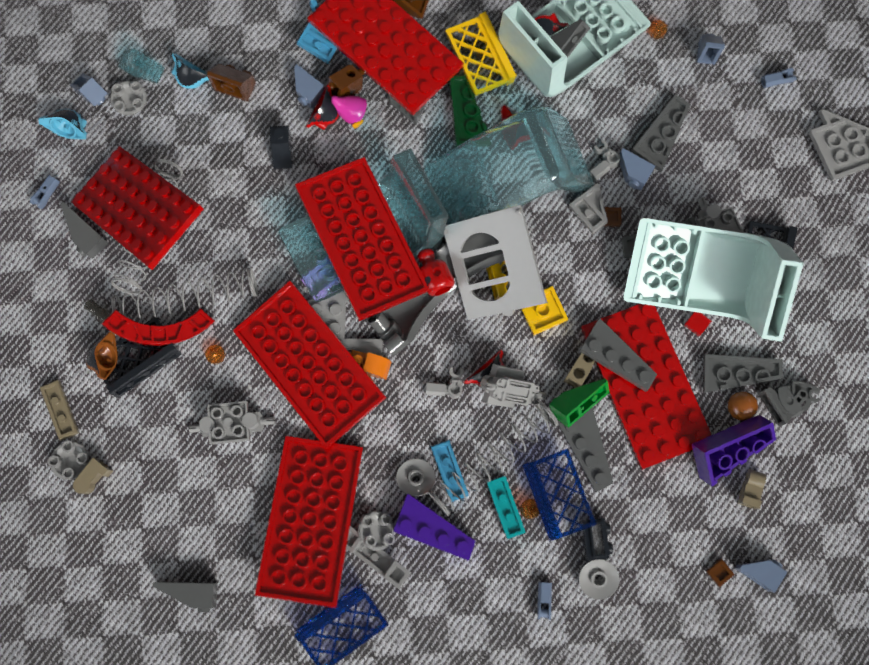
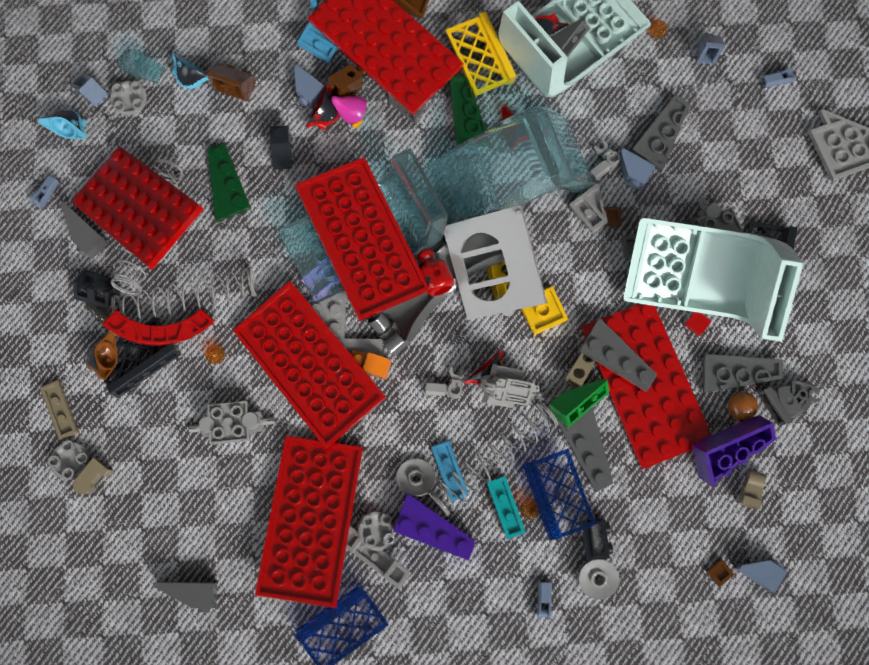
none -> black window [73,270,120,310]
none -> dark green wing [207,142,252,223]

